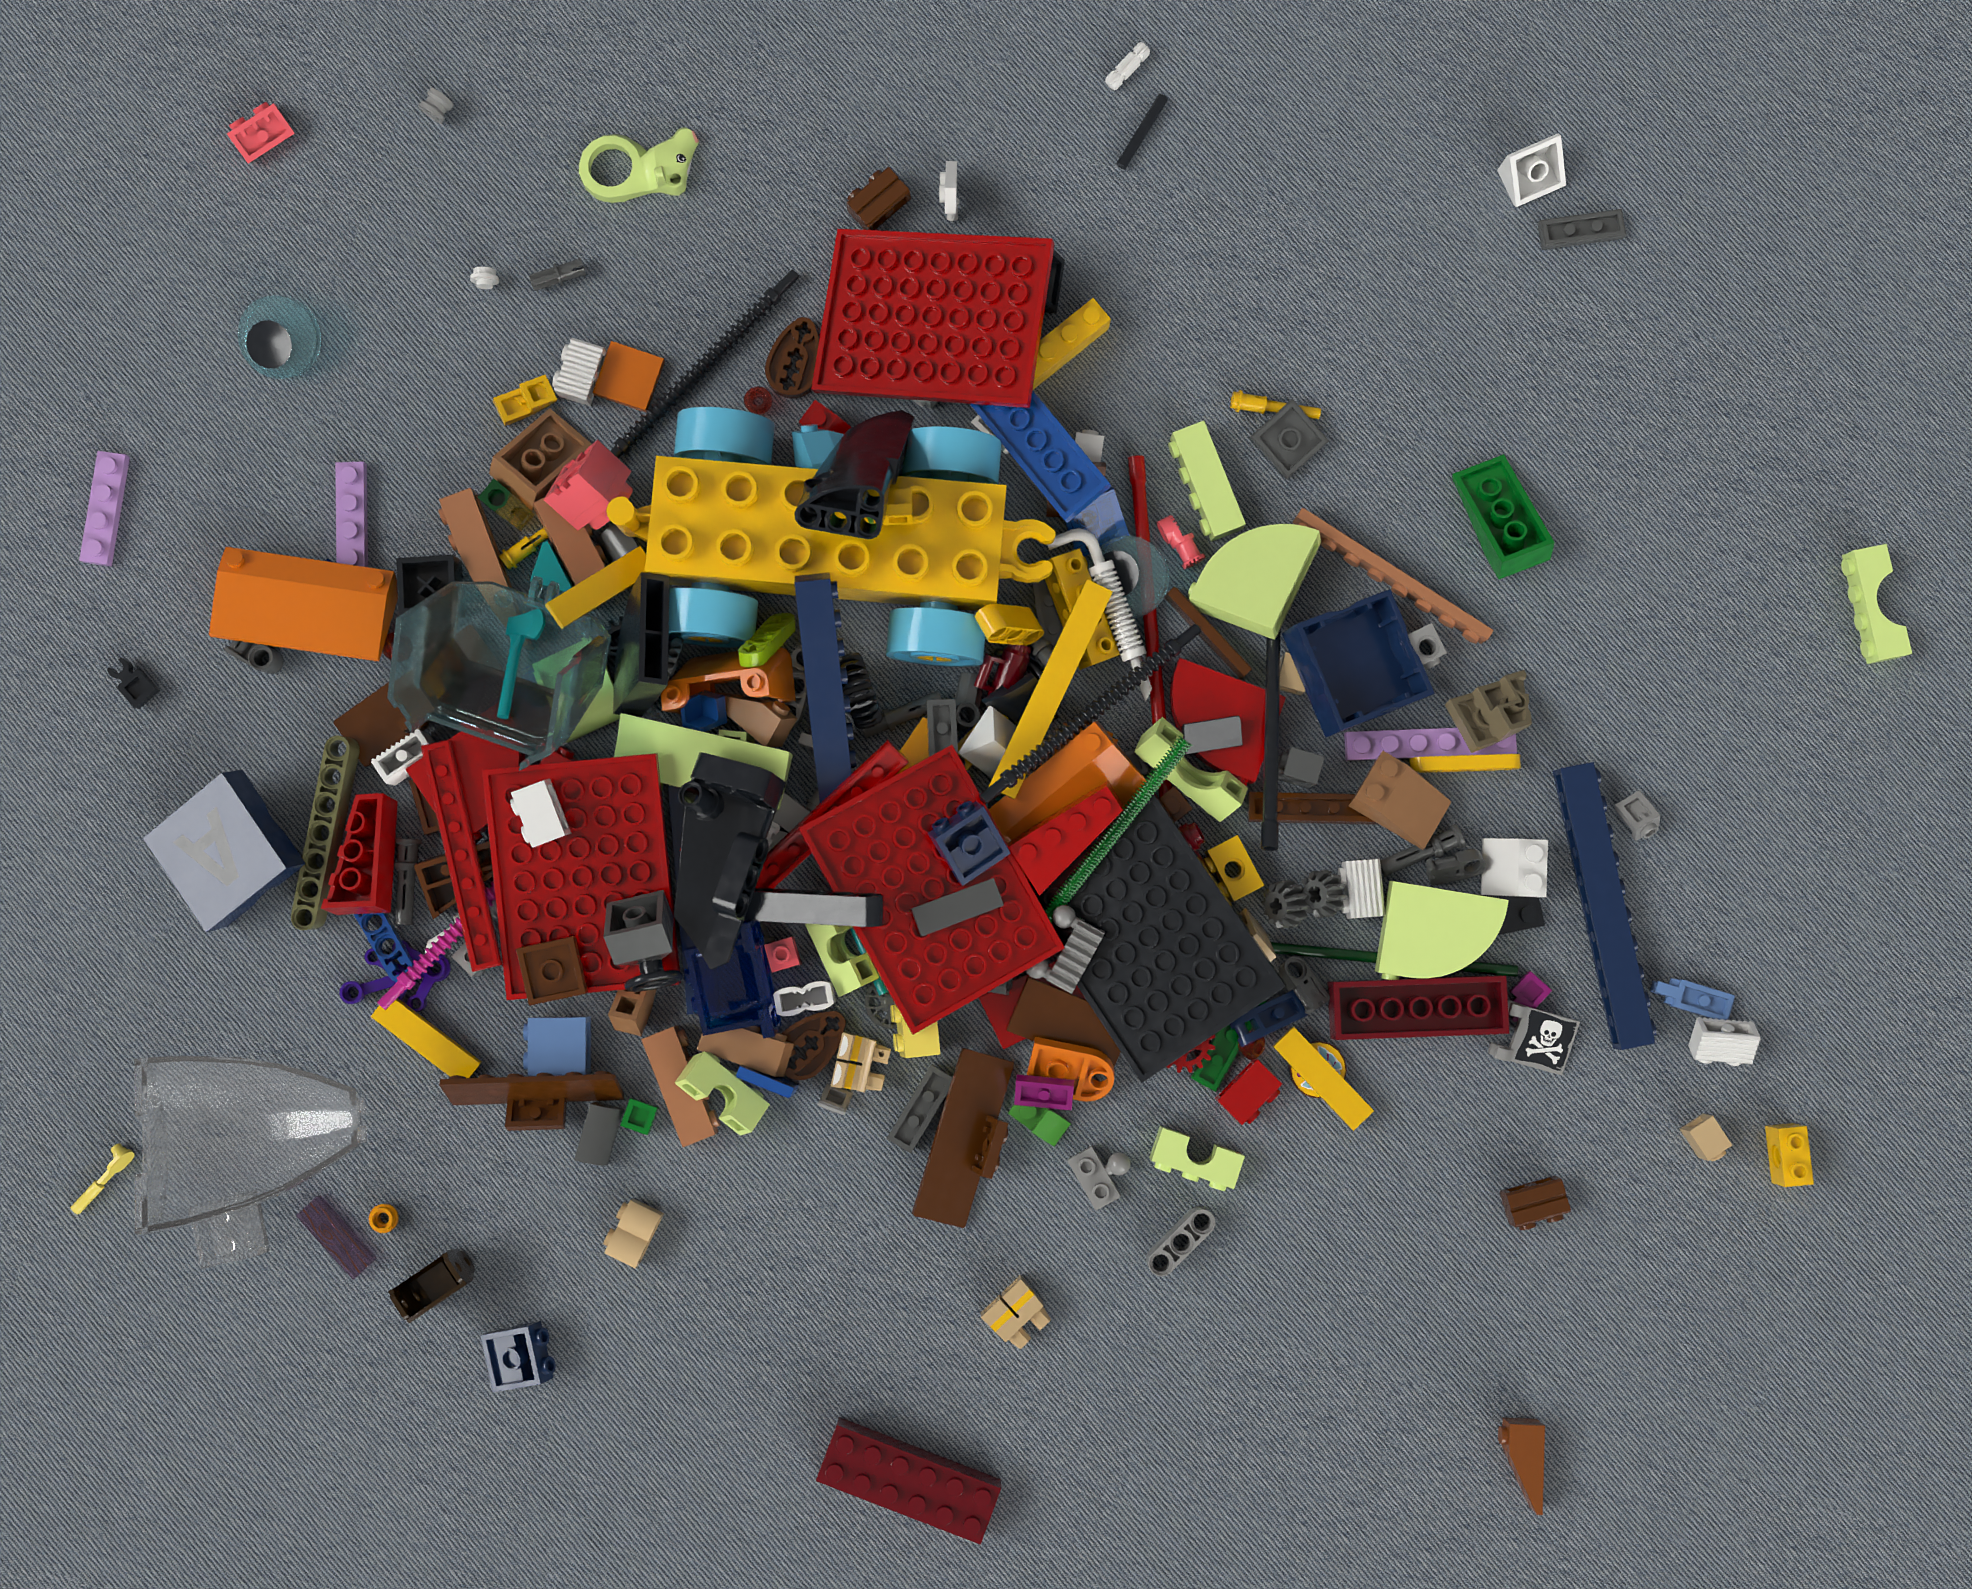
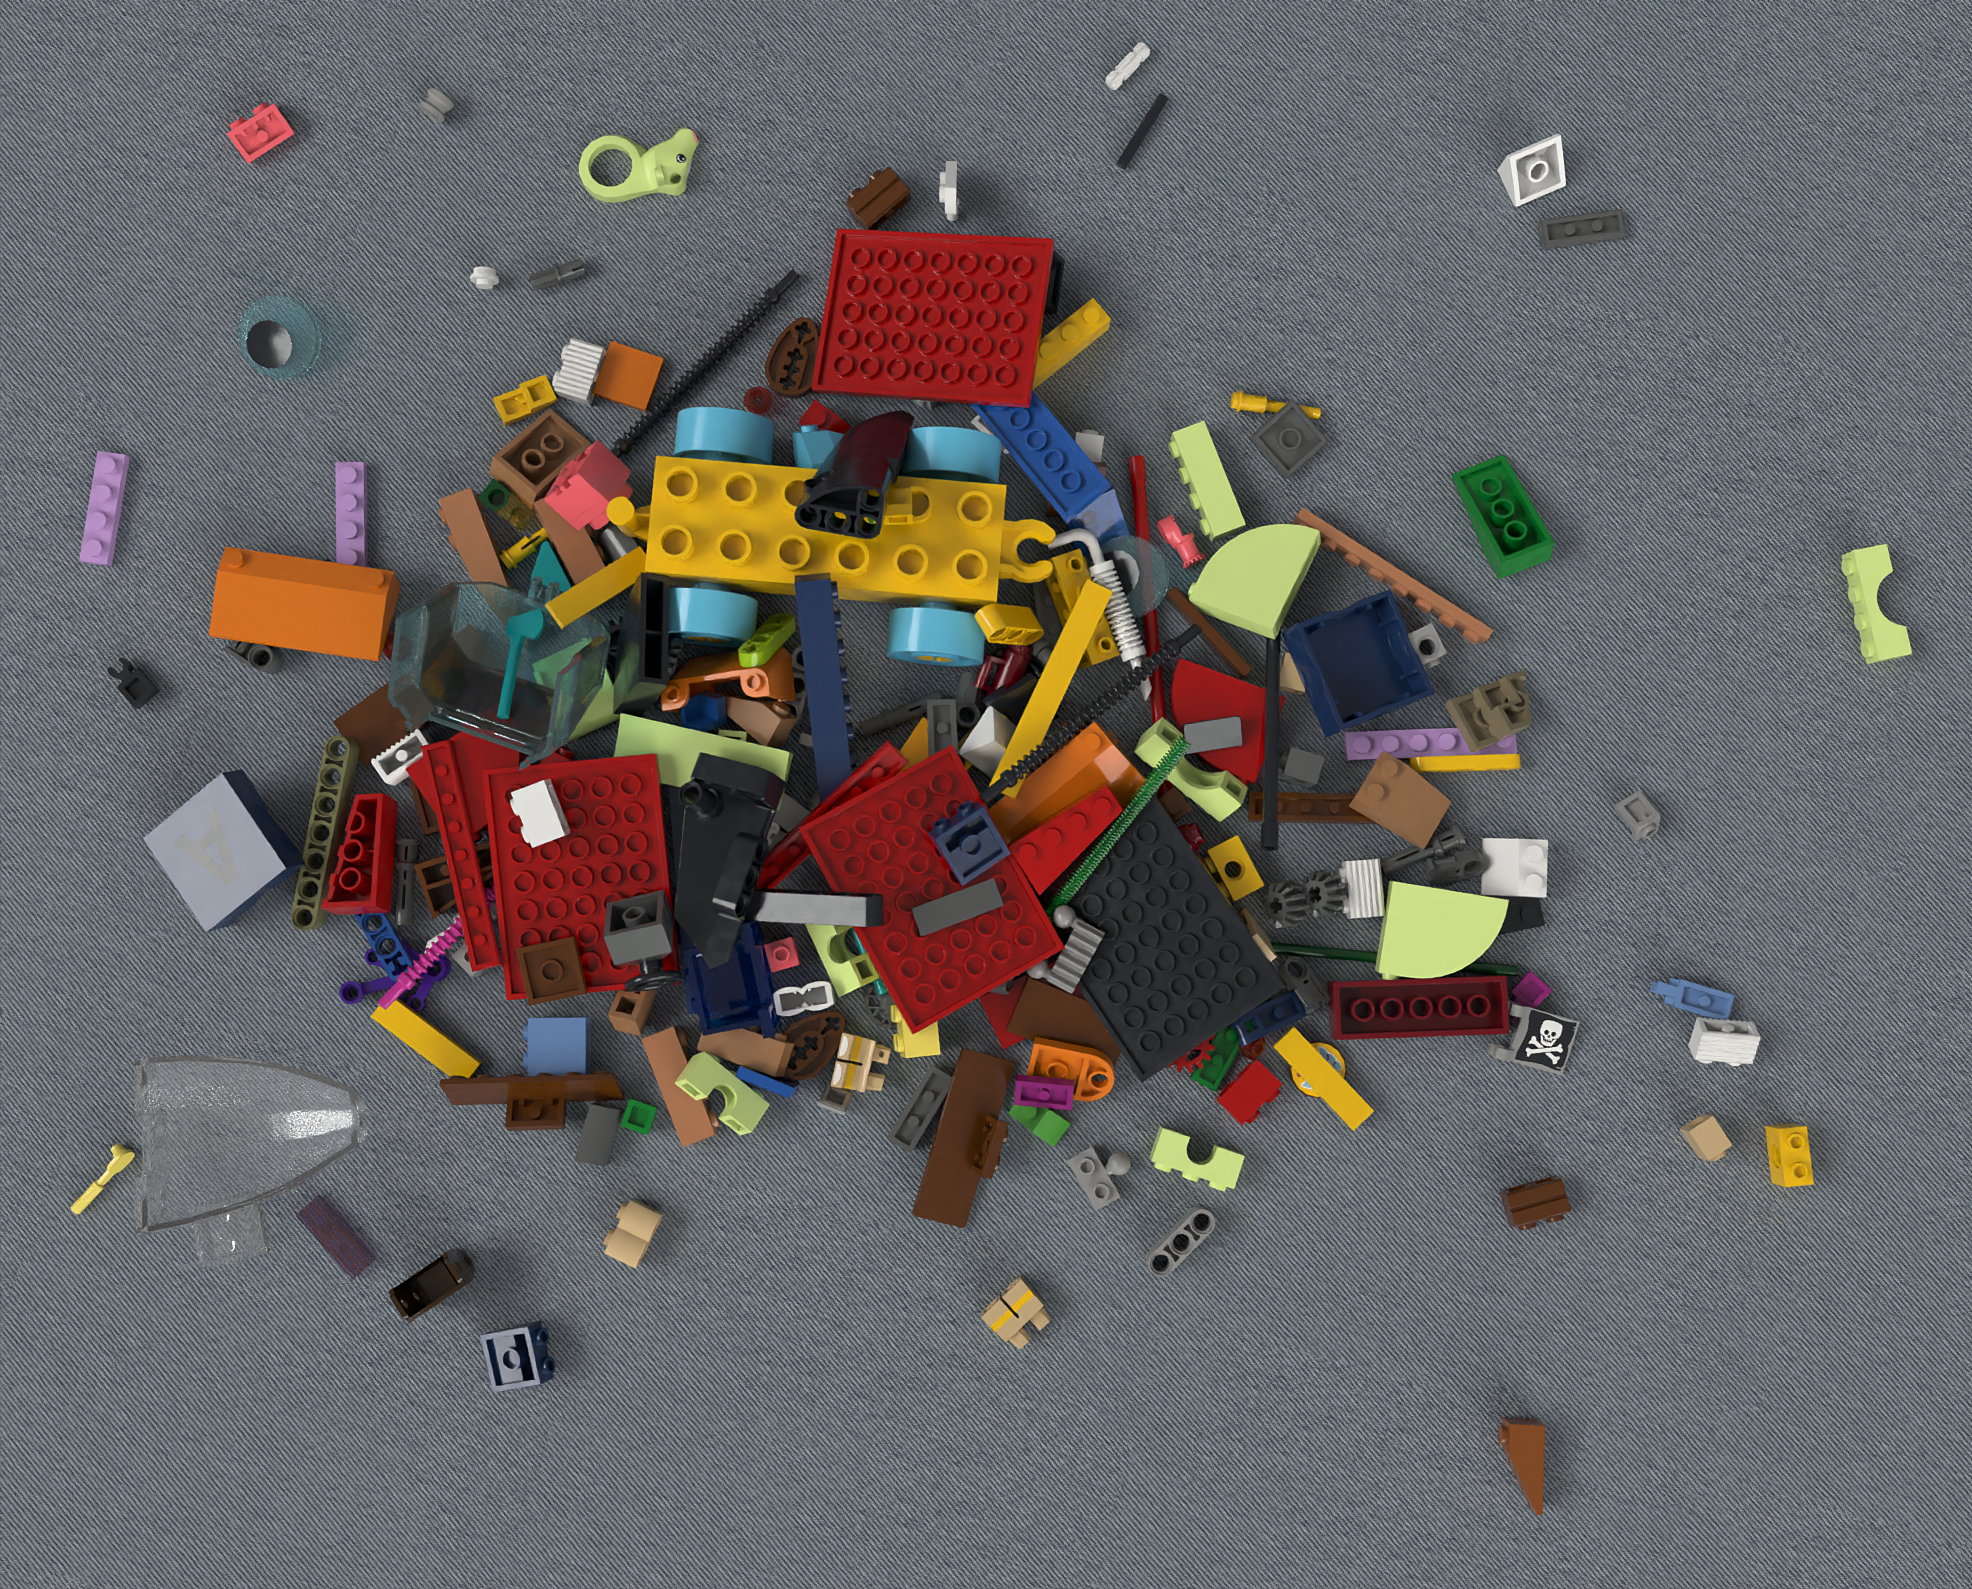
light orange plate [369,1204,399,1233] -> none
black brick [396,555,464,620] -> none
dark red brick [816,1417,1001,1545] -> none
black gear [839,652,882,730] -> none
dark blue brick [1552,762,1657,1050] -> none

